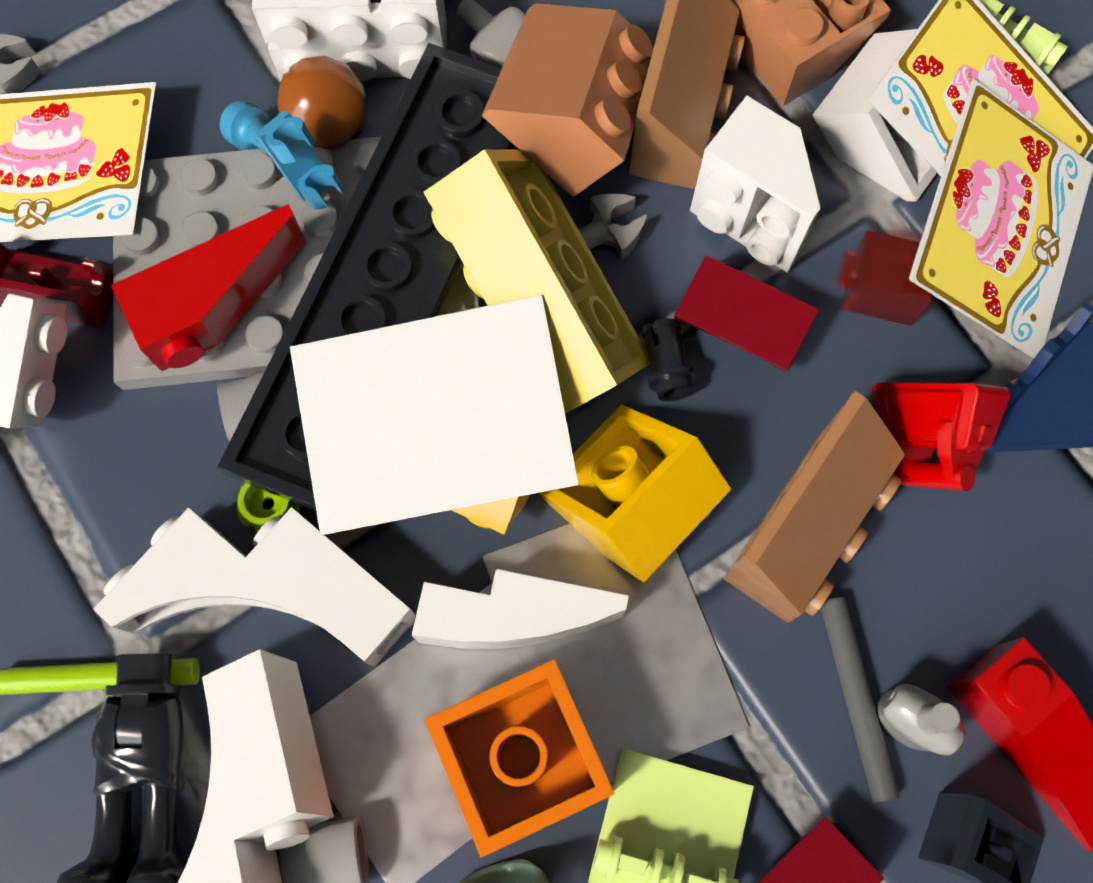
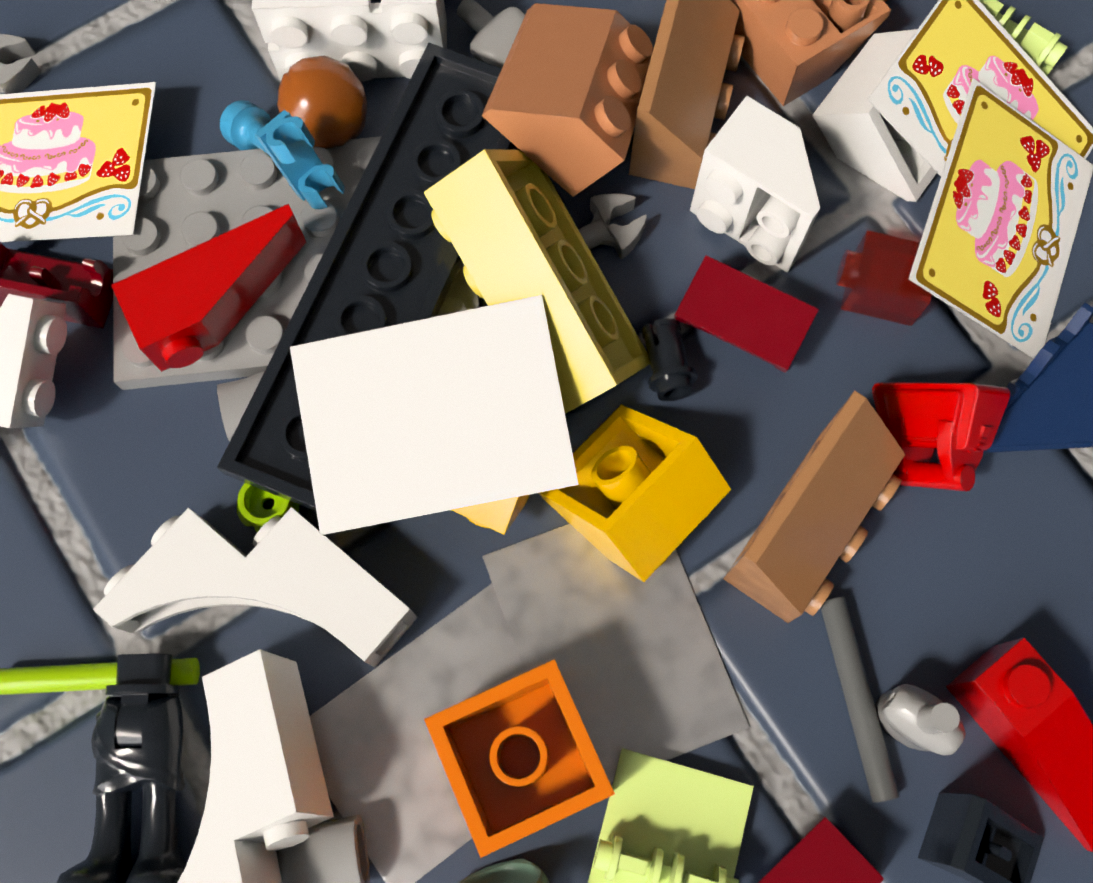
white slope [412,569,629,649] -> none

